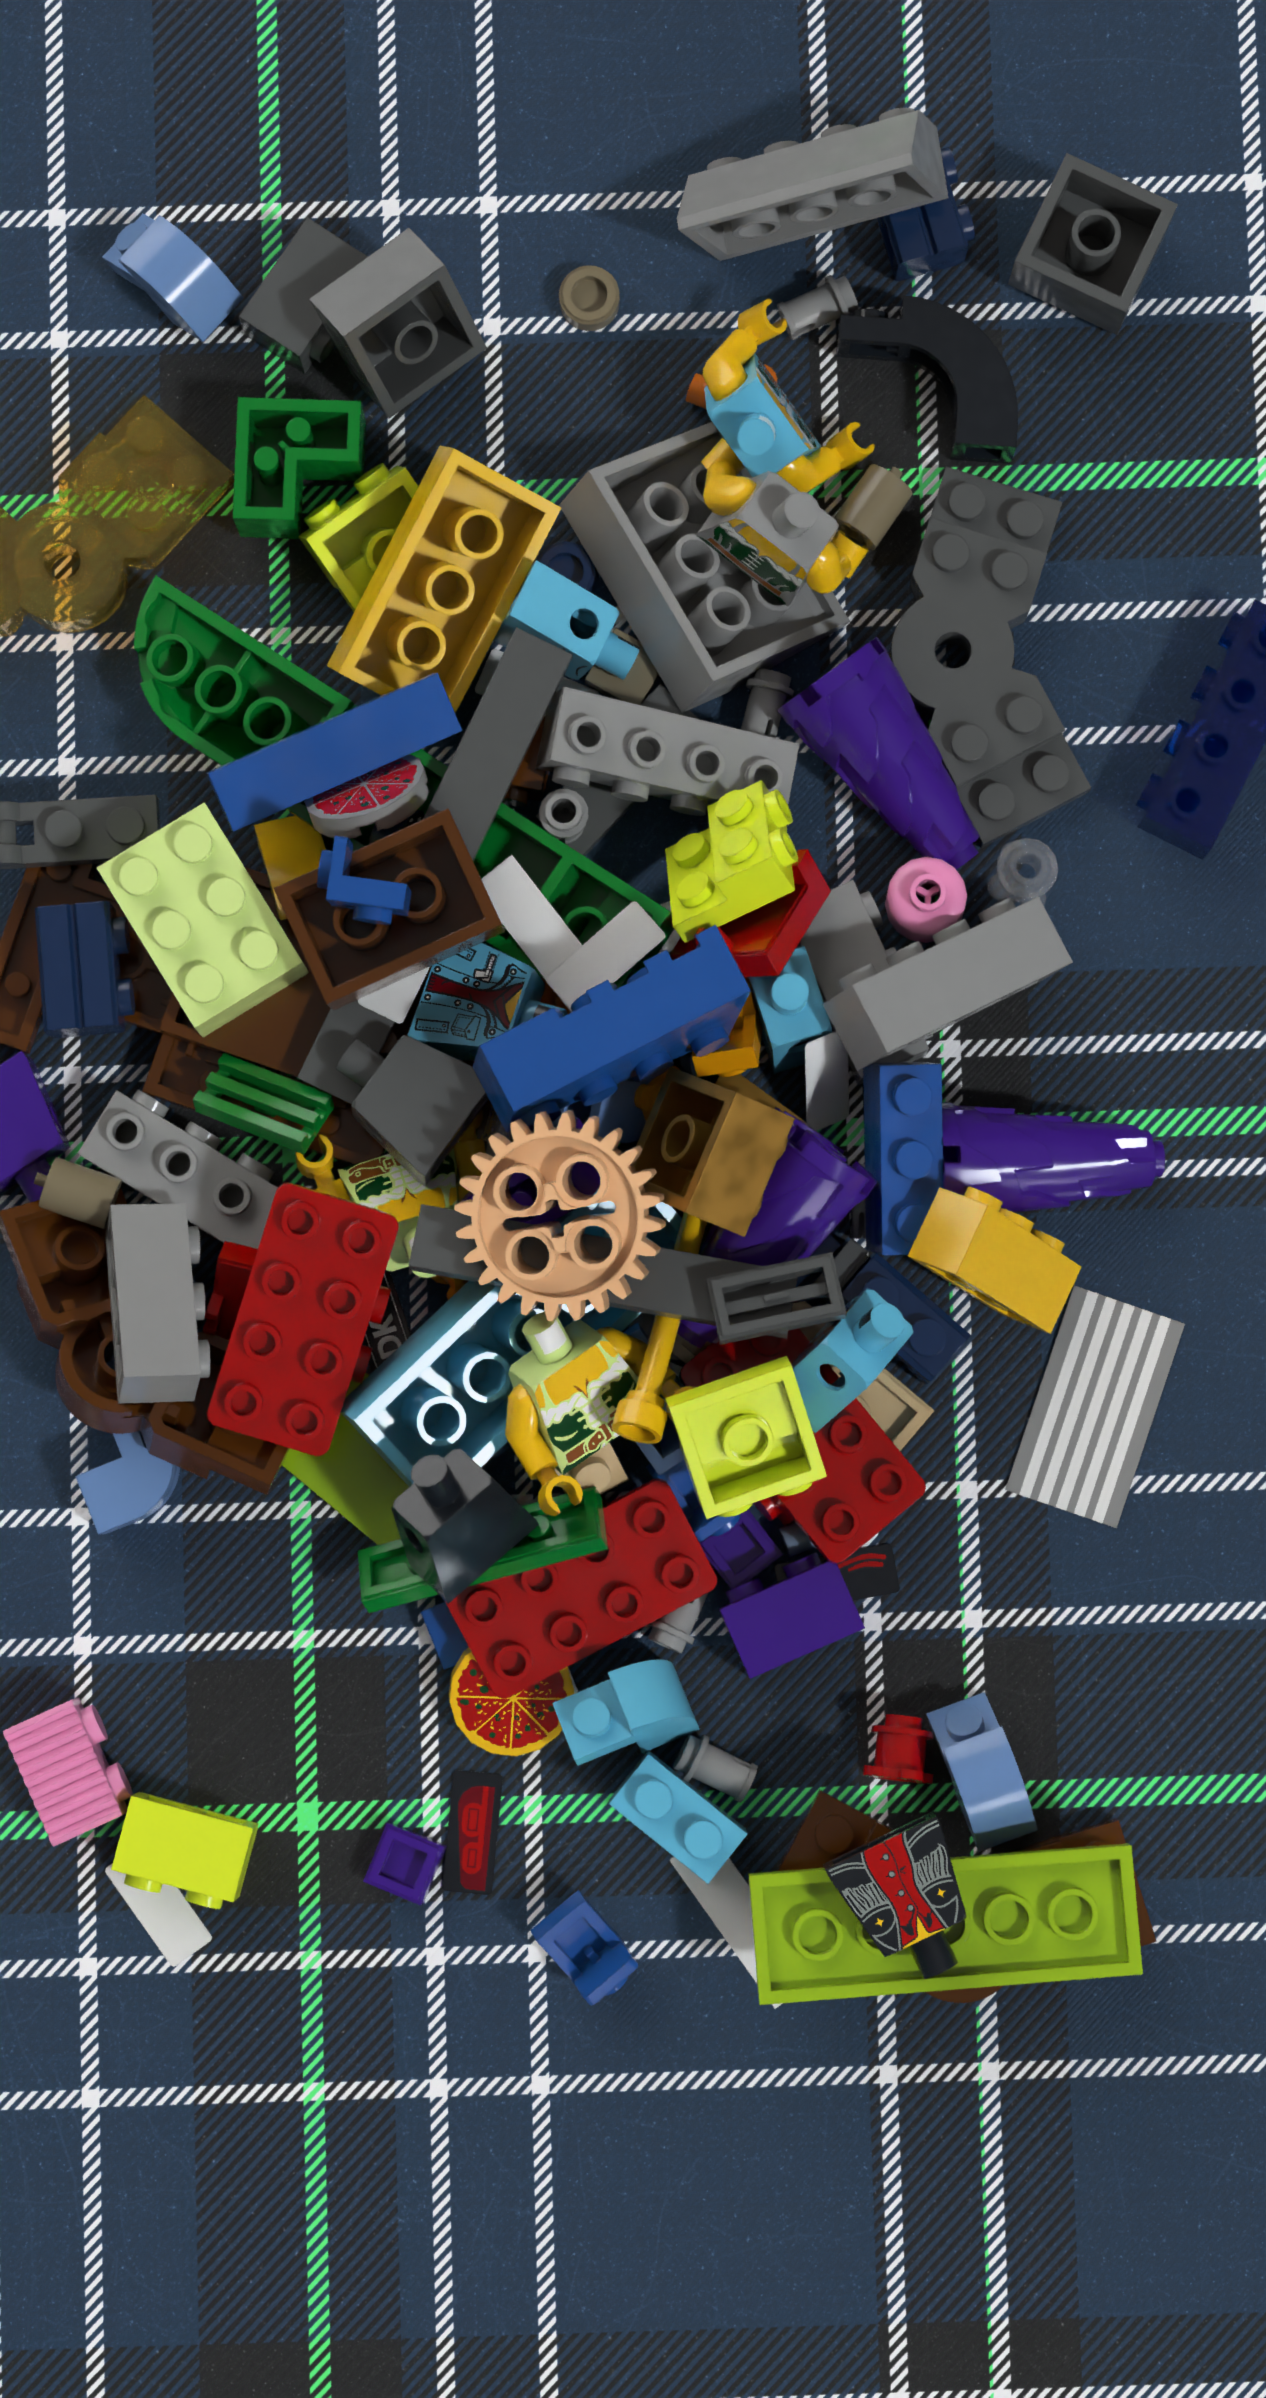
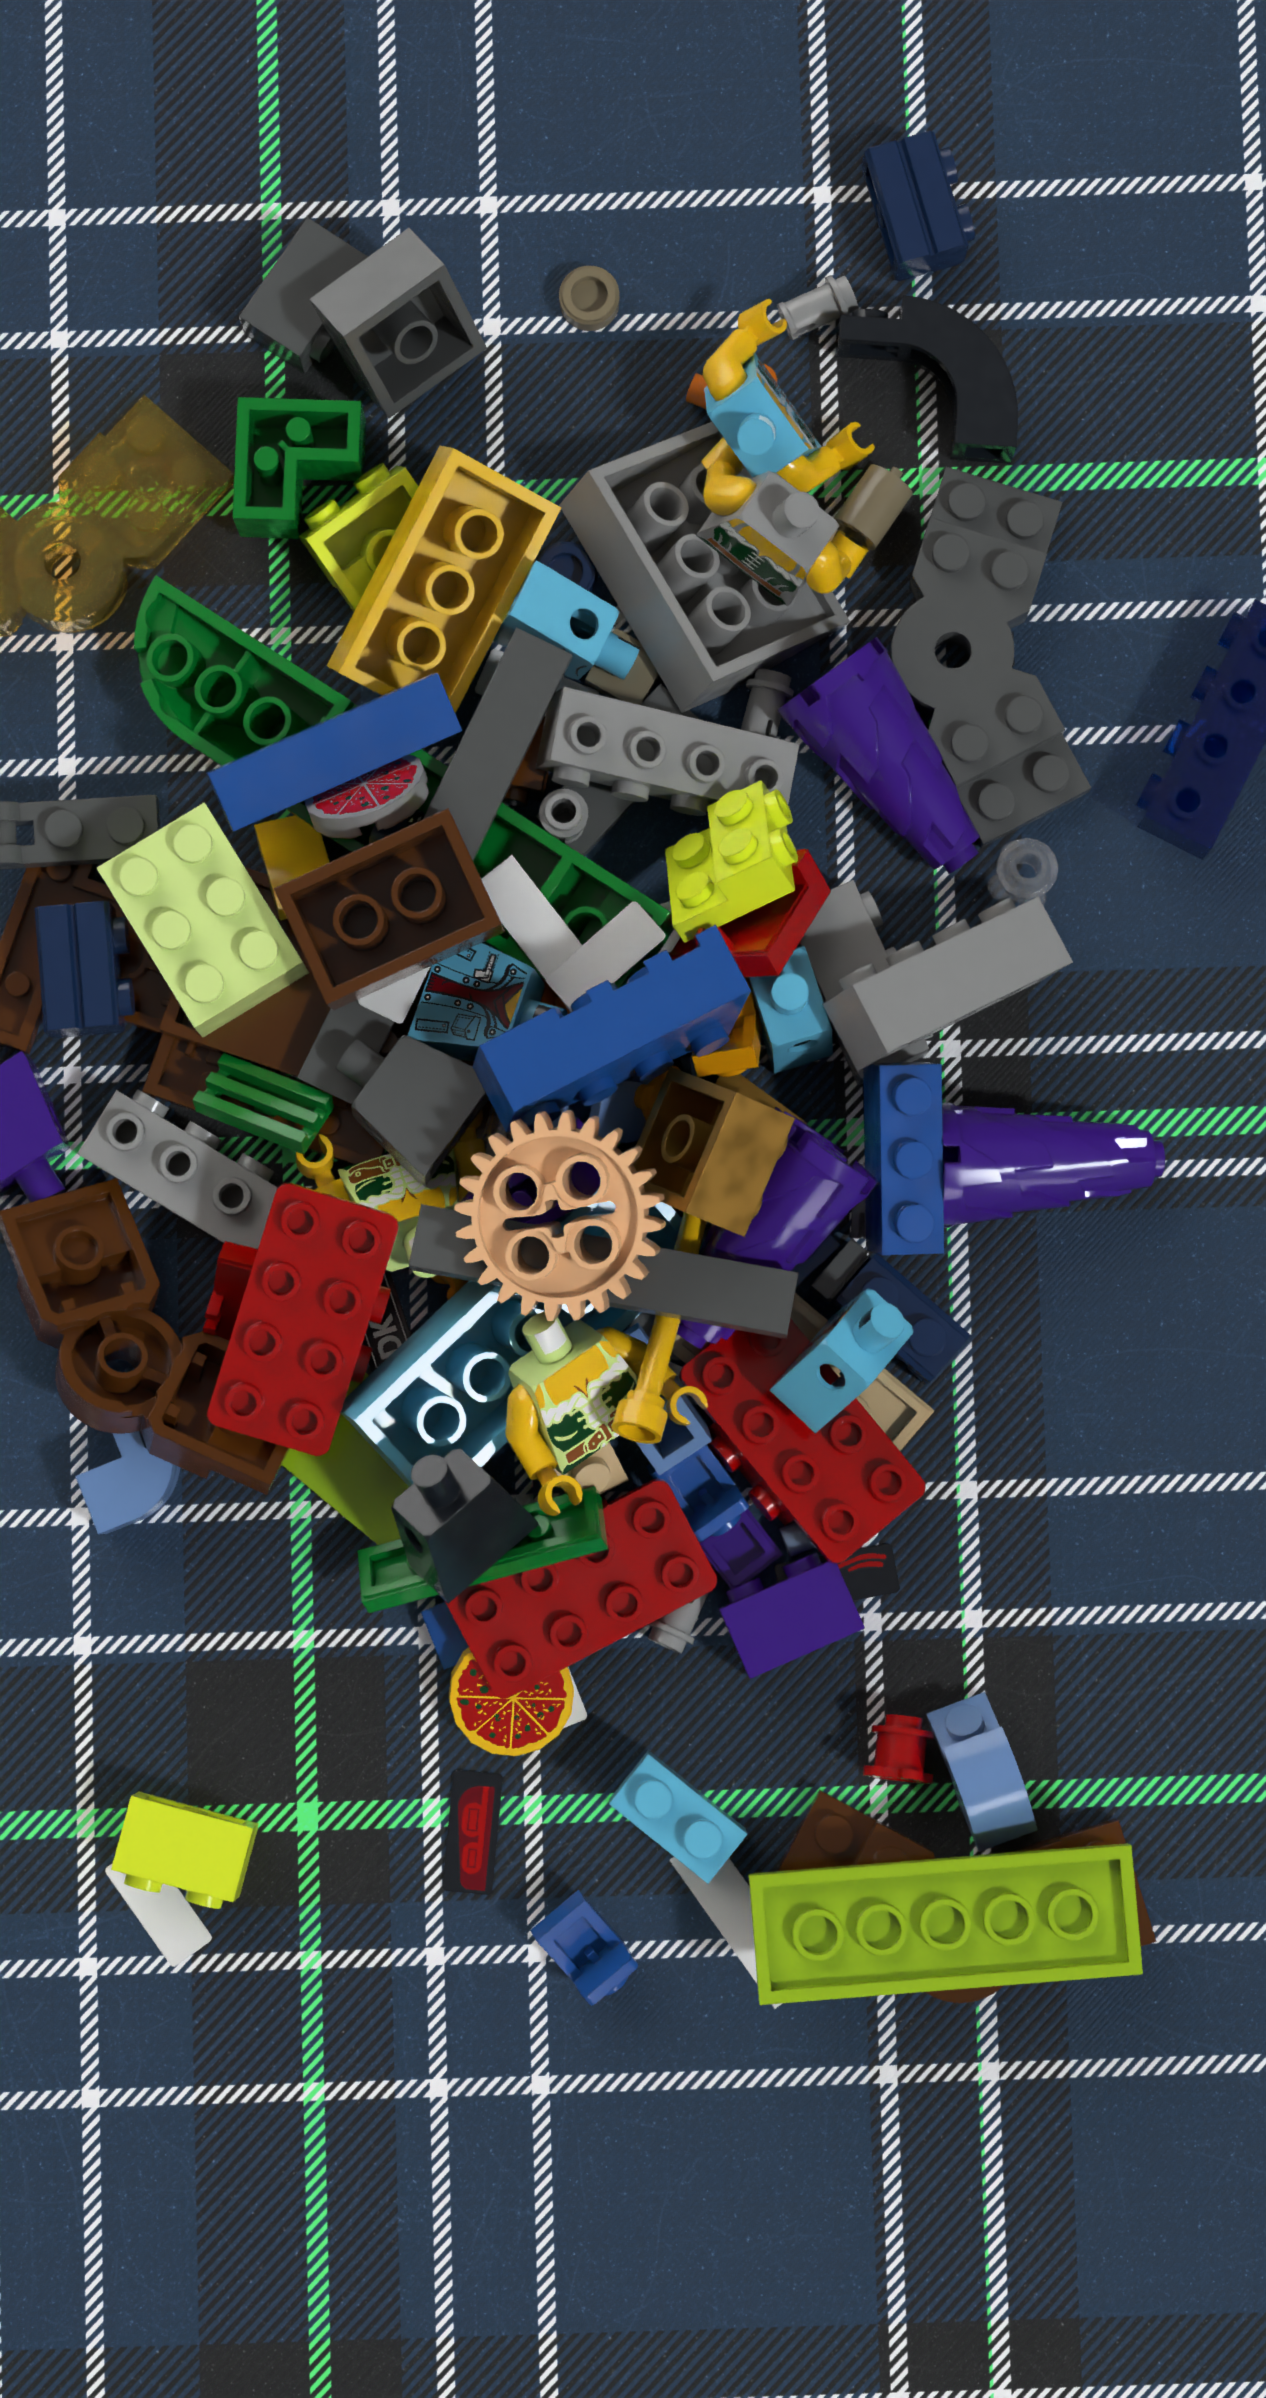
bright pink brick [3,1698,133,1847] -> none
dark tan piece [34,1157,122,1230] -> none
medium blue brick [102,213,244,342] -> none
light grey brick [105,1203,210,1404] -> none
blue bracket [317,835,412,925] -> none
dark purple tile [363,1822,447,1906] -> none
medium azure brick [552,1659,700,1766] -> none
neon yellow plate [665,1356,827,1519] -> none
light grey pin [673,1734,758,1802] -> none
light grey slope [677,108,949,261] -> none
dark grey tile [706,1252,847,1345] -> none
white sticker [804,1031,849,1131] -> none
torso [822,1812,967,1979] -> none
bright pink head [885,857,967,943] -> none
yellow brick [908,1187,1082,1334] -> none
sticker [1005,1286,1185,1528] -> none
dark grey brick [1008,153,1178,335] -> none

